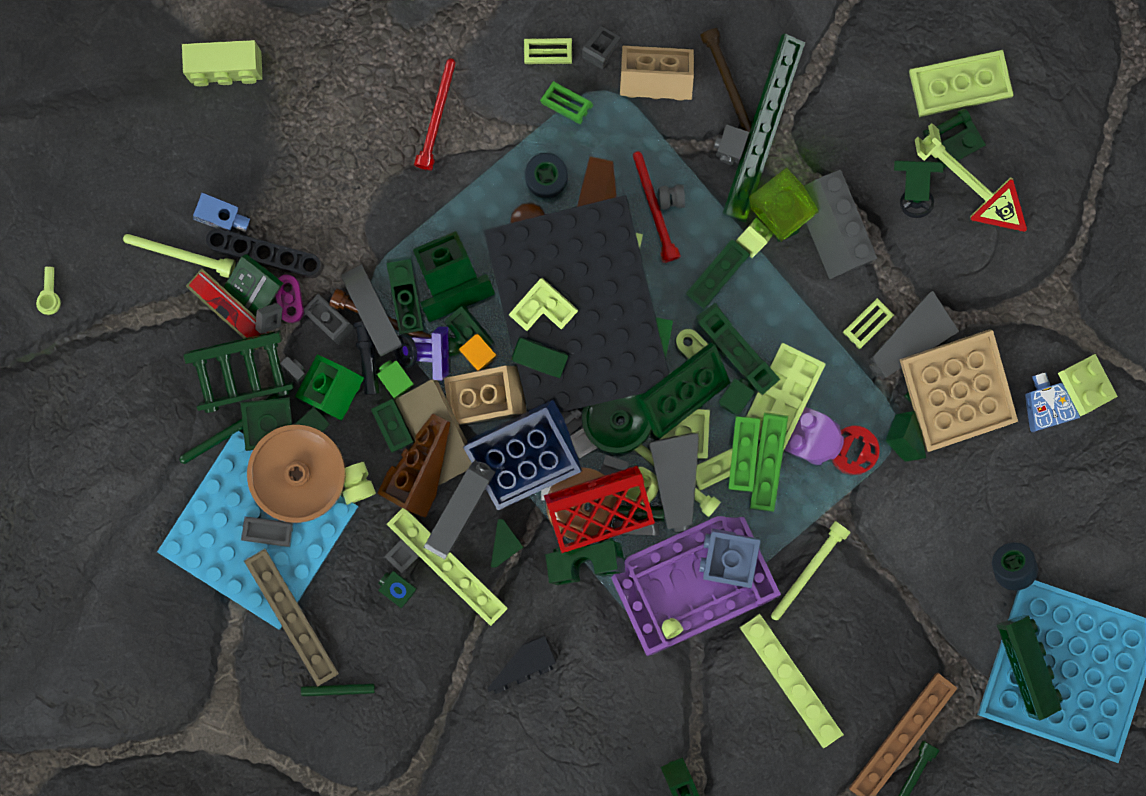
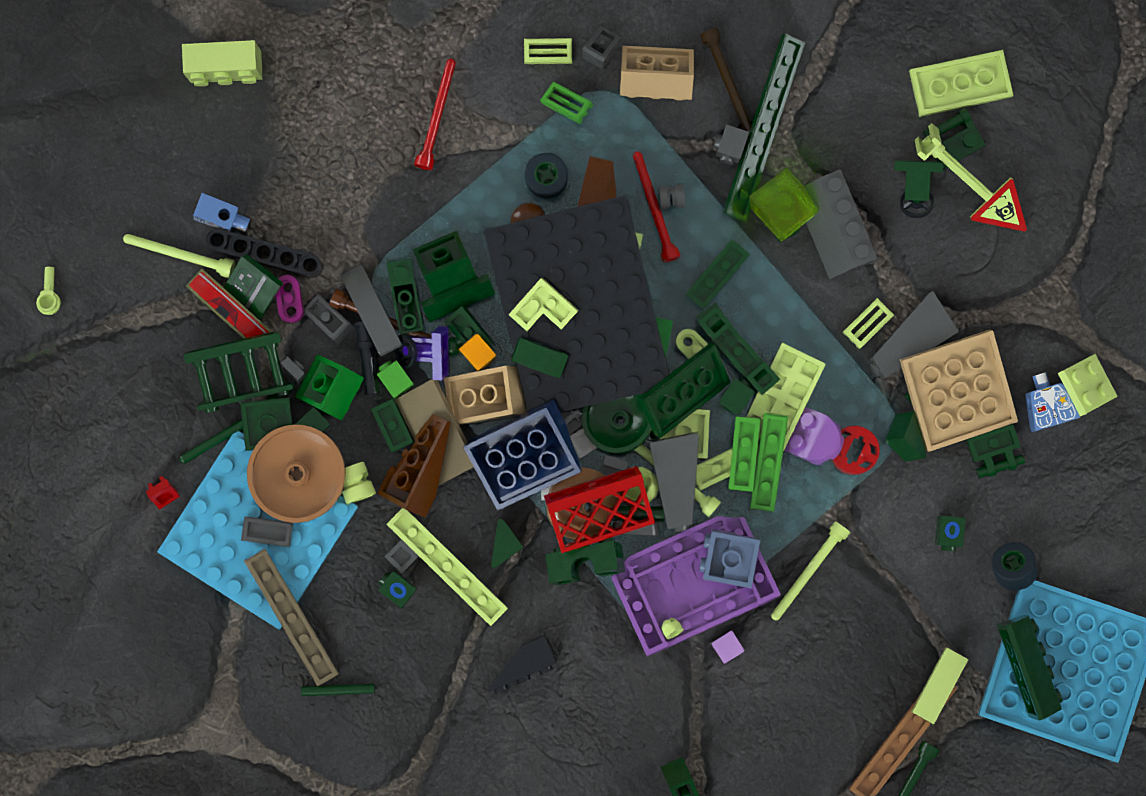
dark grey plate [255,303,282,334] -> none
dark grey slope [424,460,495,559] -> none
yellowish green slope [735,218,774,258] -> none
yellowish green plate [739,614,844,749] -> none
none -> red tile [146,476,180,510]
none -> lavender tile [711,630,744,664]
none -> yellowish green tile [911,647,968,724]
none -> dark green brick [935,516,966,552]
none -> dark green plate [966,424,1025,478]

